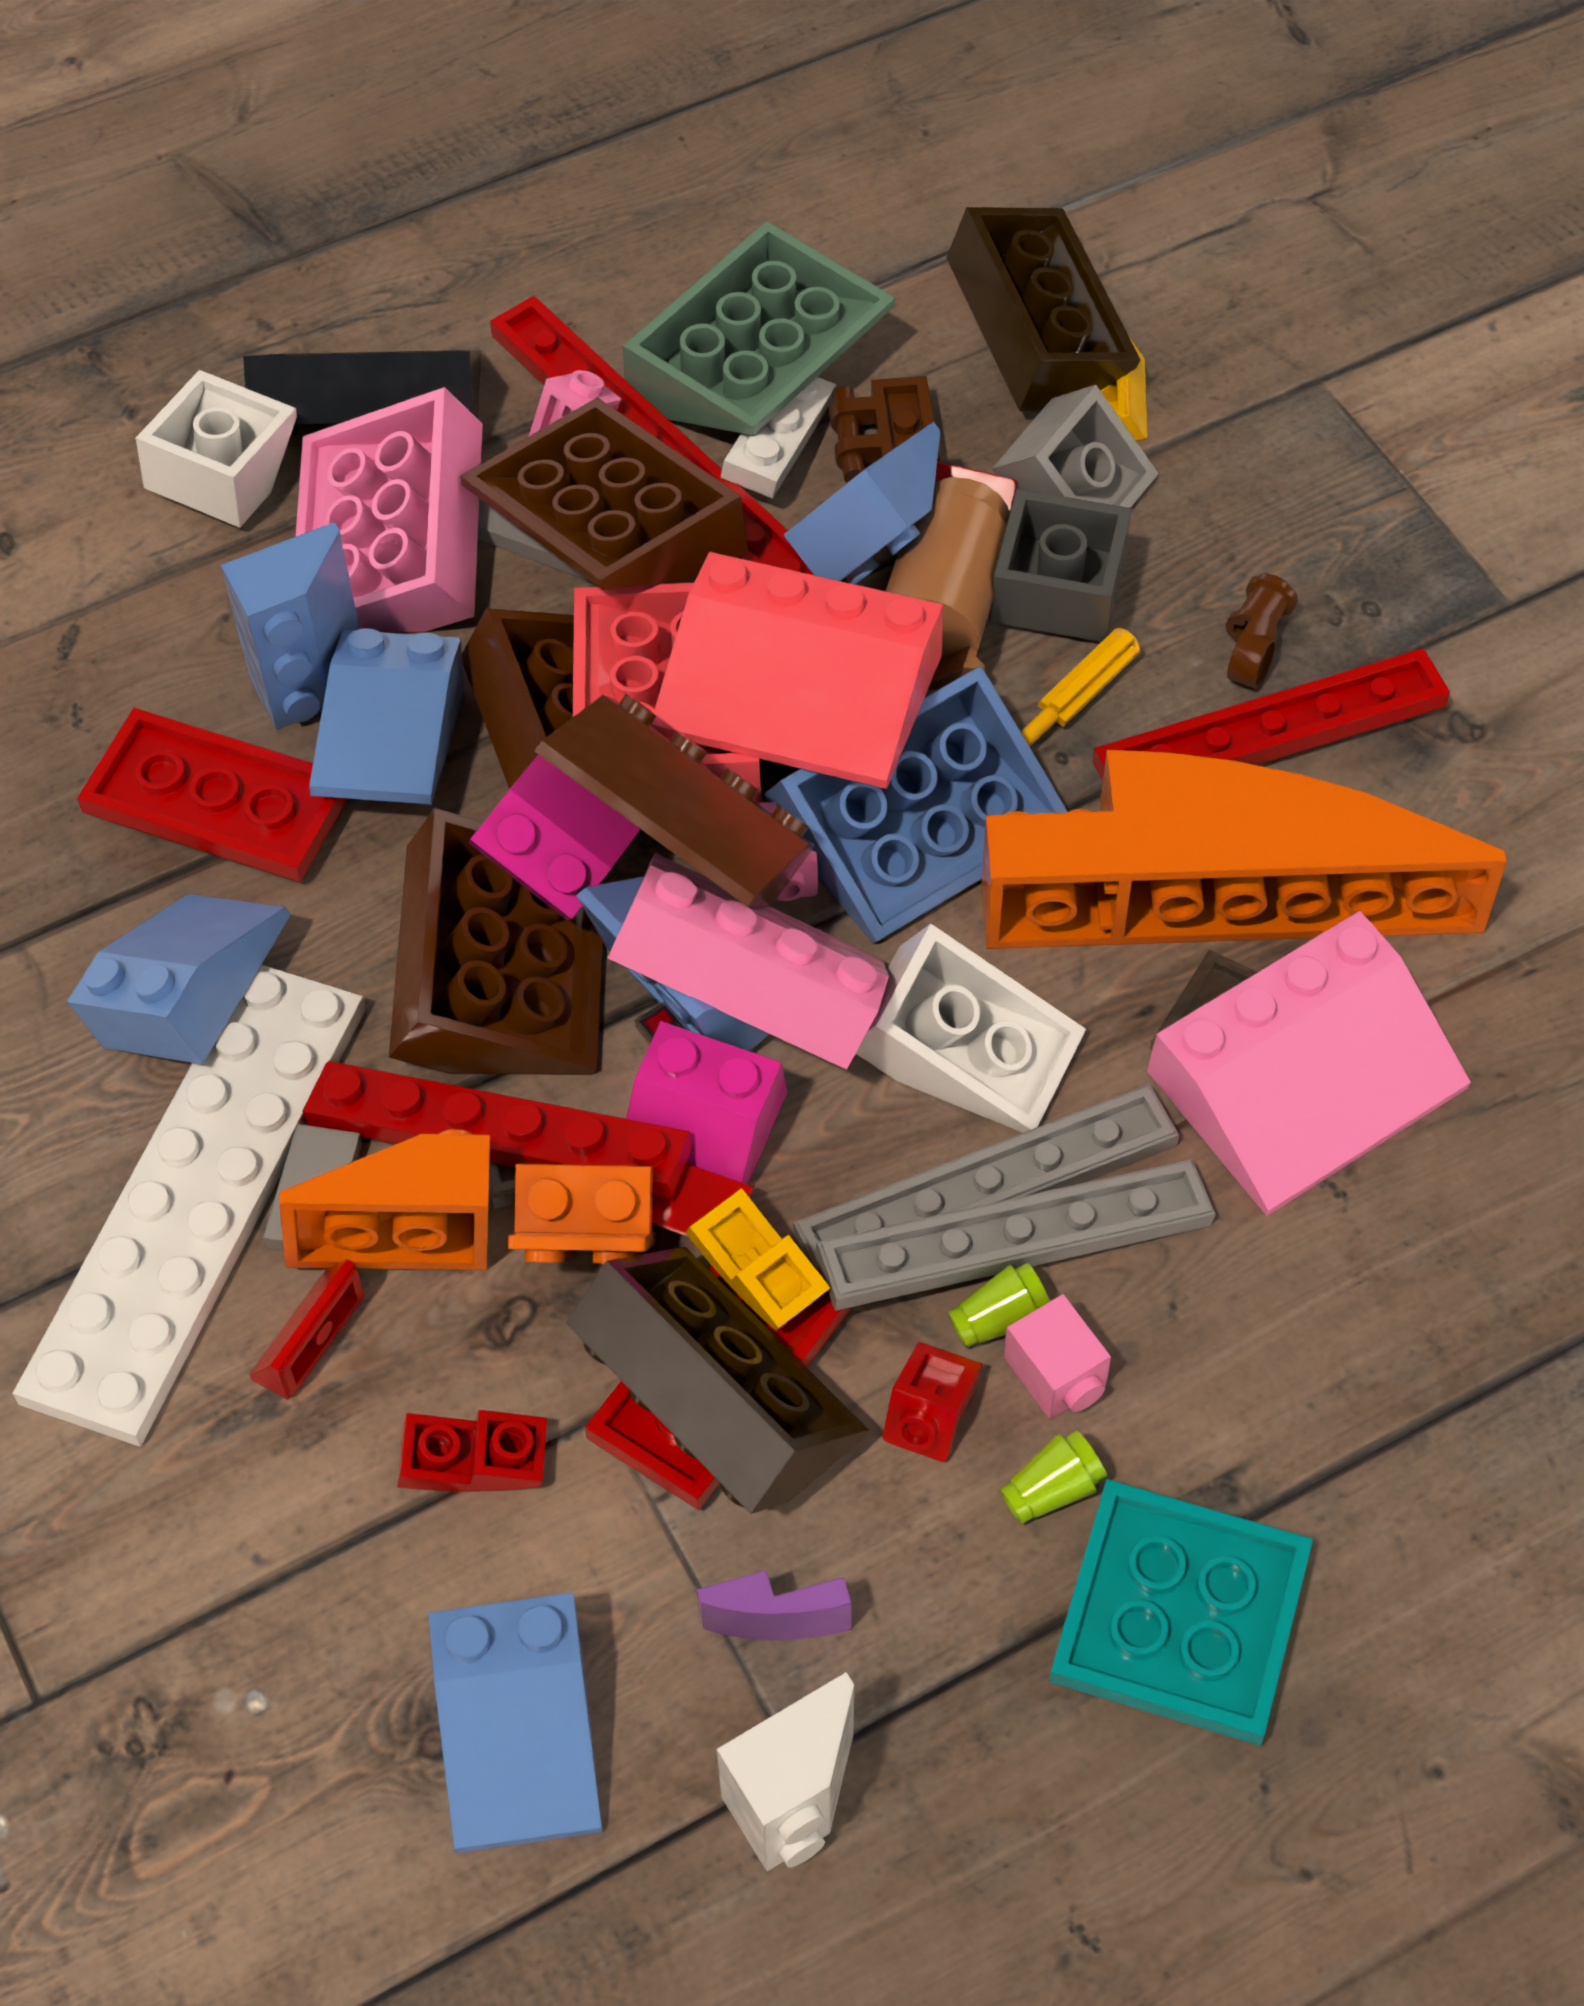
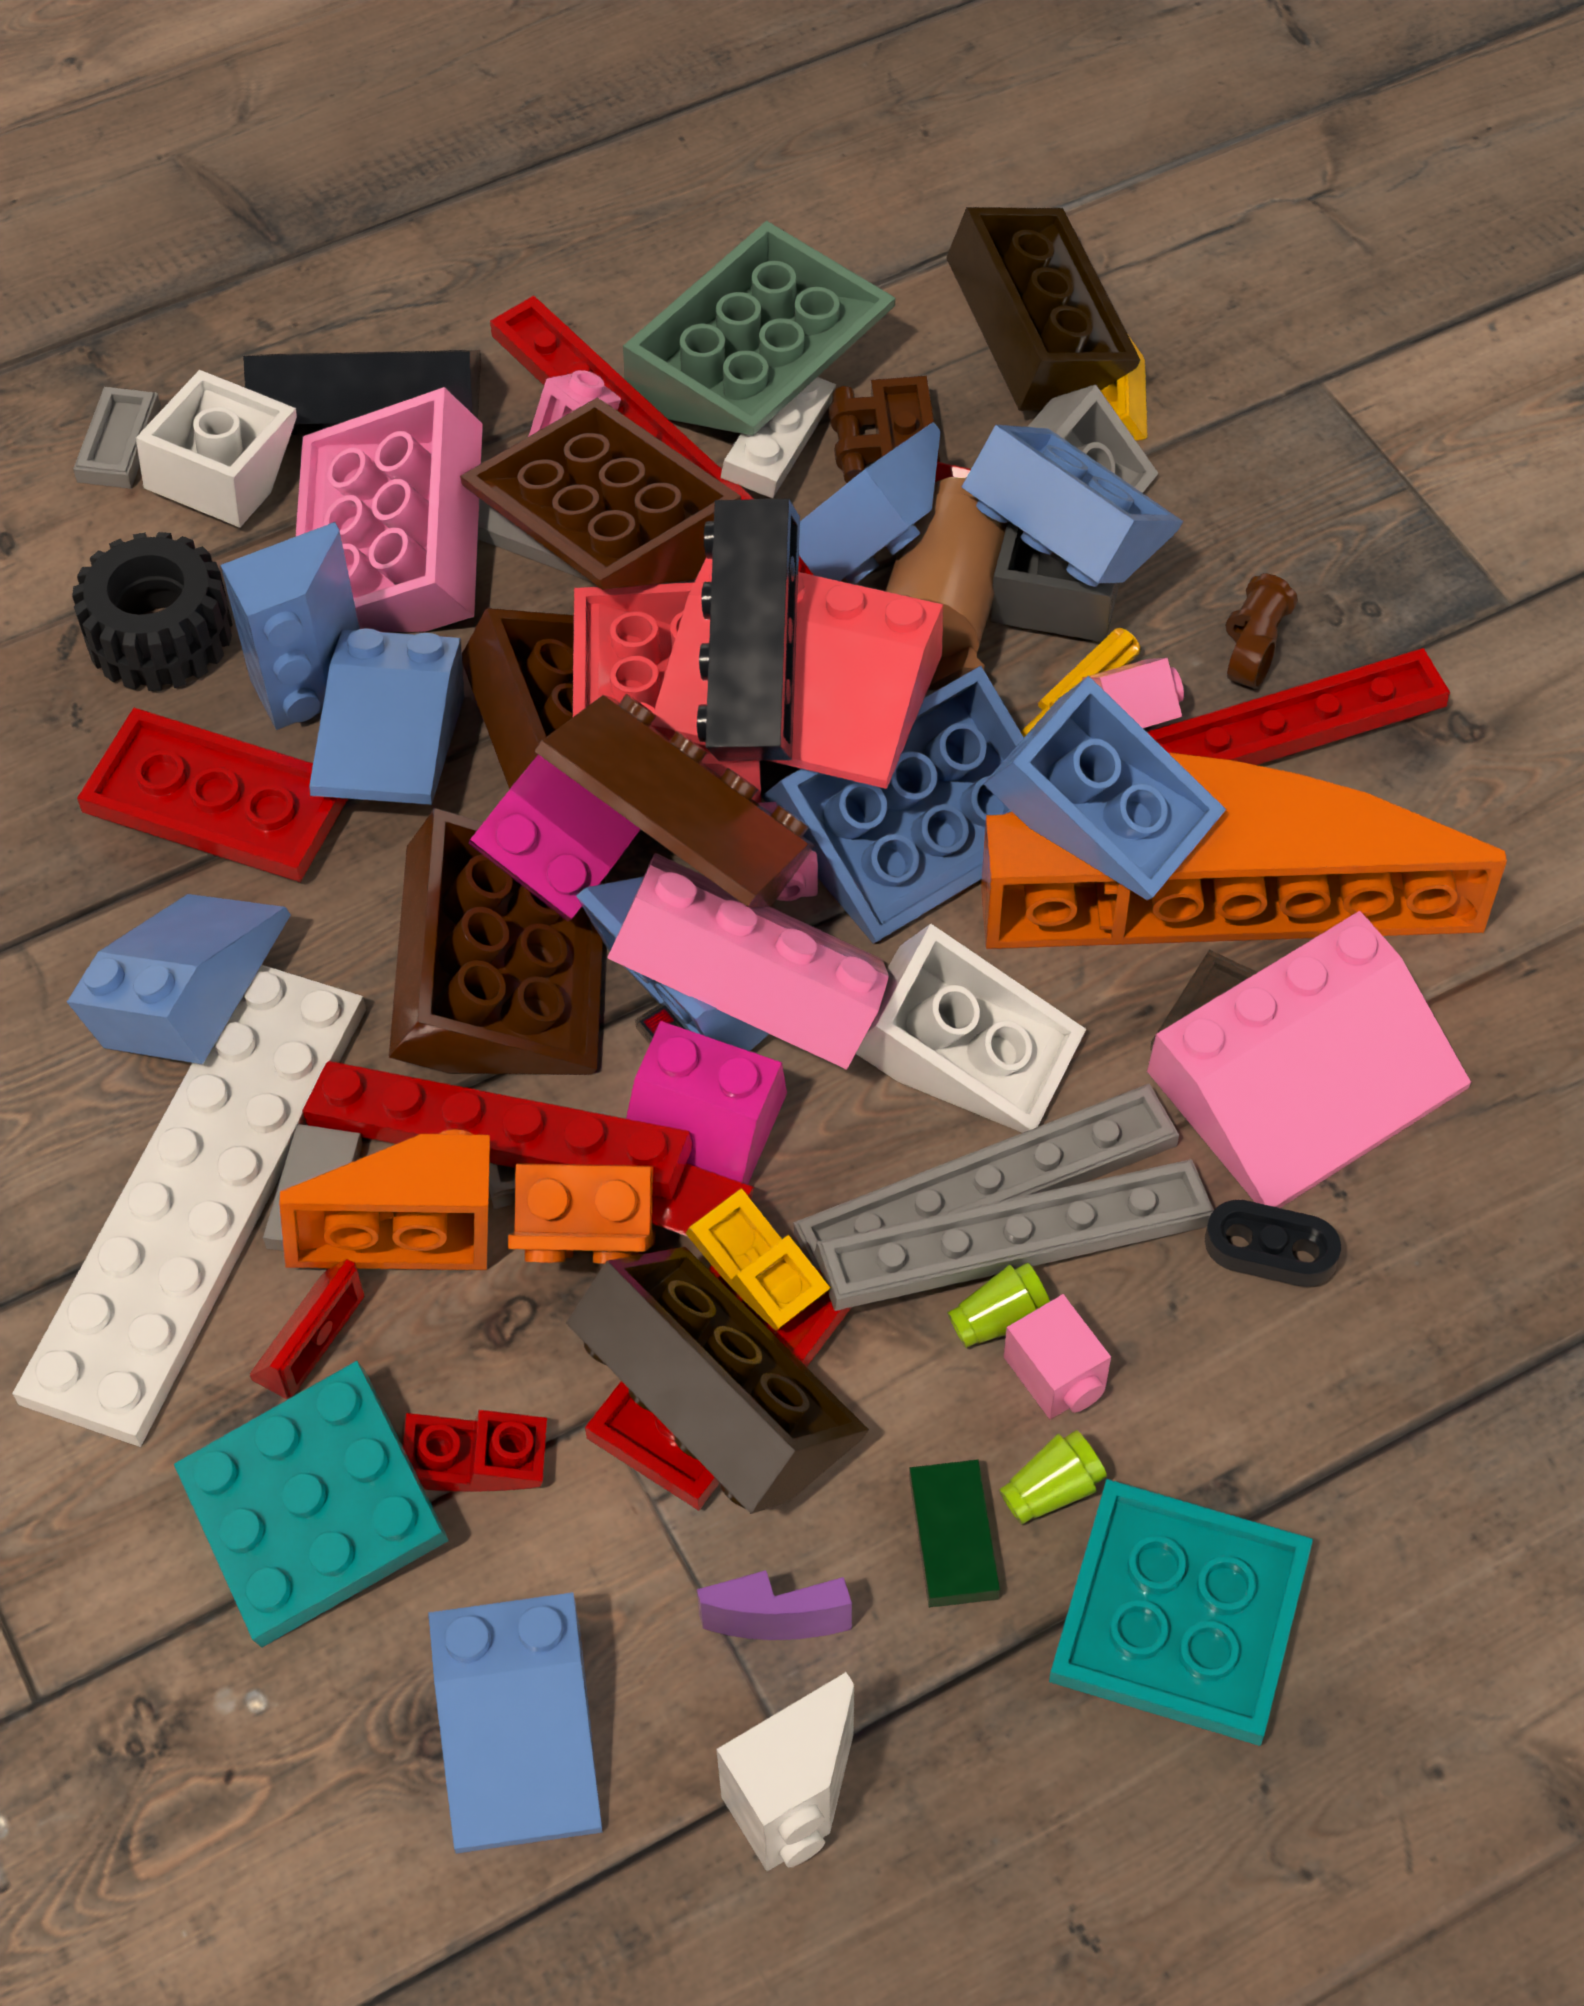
red bracket [882,1342,982,1462] -> none
none -> black tyre [72,532,233,691]
none -> light grey tile [73,387,161,489]
none -> teal plate [174,1361,449,1648]
none -> black brick [697,499,800,761]
none -> dark green tile [909,1459,1000,1608]
none -> medium blue slope [962,425,1183,587]
none -> medium blue slope [984,676,1226,900]
none -> bright pink brick [1082,658,1184,728]
none -> black plate [1205,1200,1341,1287]

